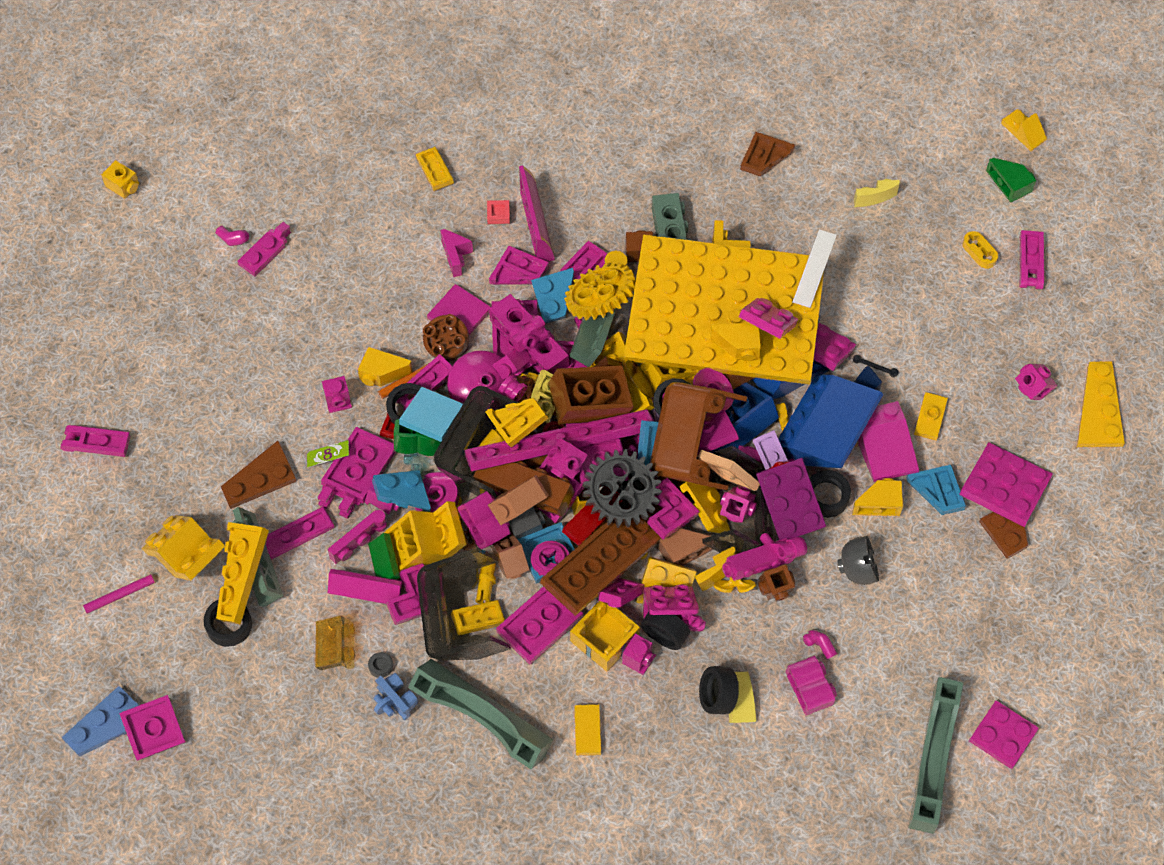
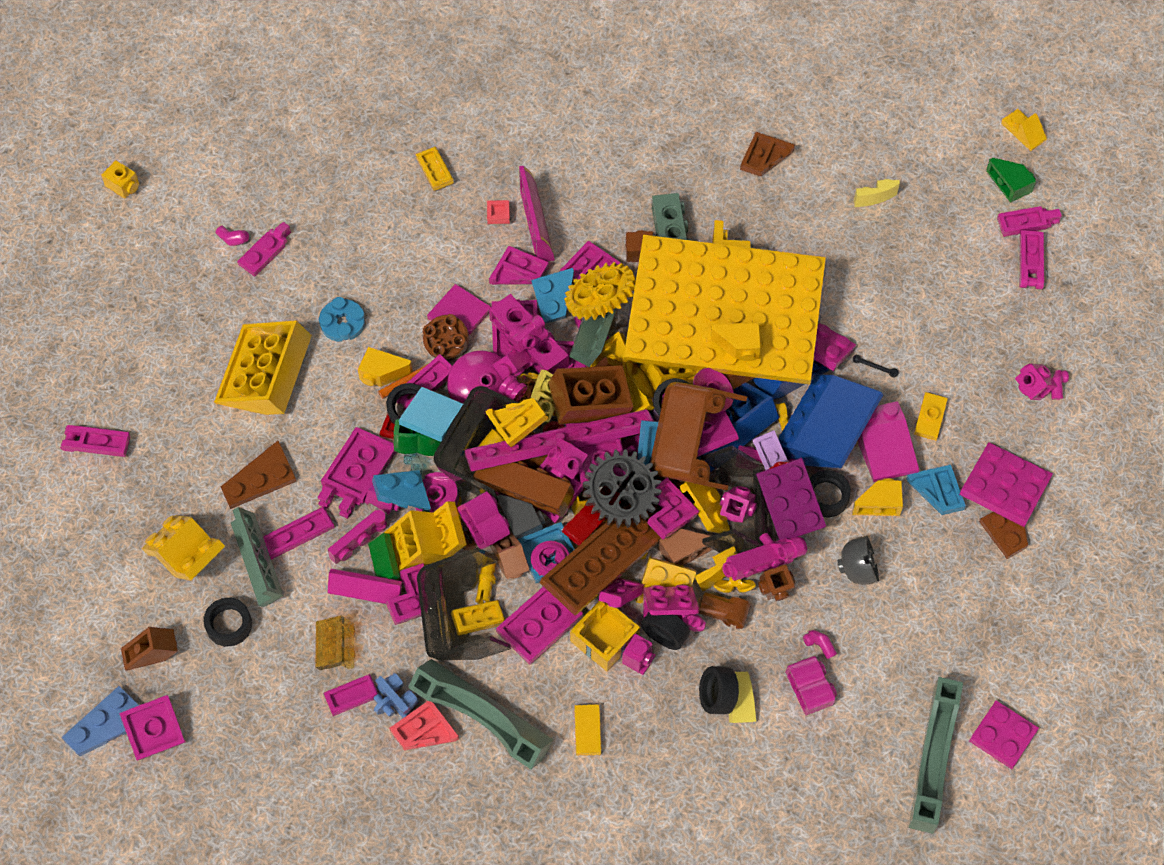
dark pink bar [83,574,155,614] -> none
yellow wing [216,522,269,625] -> none
lime sticker [307,440,349,468] -> none
dark pink brick [322,376,352,413] -> none
dark grey tile [368,652,393,678] -> none
dark pink slope [440,229,473,277] -> none
nougat slope [488,475,549,525] -> none
yellow tile [605,251,627,266] -> none
light nougat tile [697,450,760,491] -> none
dark pink plate [739,298,798,339] -> none
white sticker [793,229,837,308] -> none
dark blue slope [854,366,882,391] -> none
yellow beam [962,231,998,269] -> none
yellow wing [1076,361,1125,447] -> none
none -> dark orange slope [121,627,178,671]
none -> yellow slope [214,320,312,415]
none -> dark azure plate [319,297,365,342]
none -> dark pink tile [324,674,378,716]
none -> coral wing [389,701,459,751]
none -> dark orange piece [698,592,751,629]
none -> dark pink hinge [997,206,1062,237]
none -> dark pink arm [1051,369,1069,400]

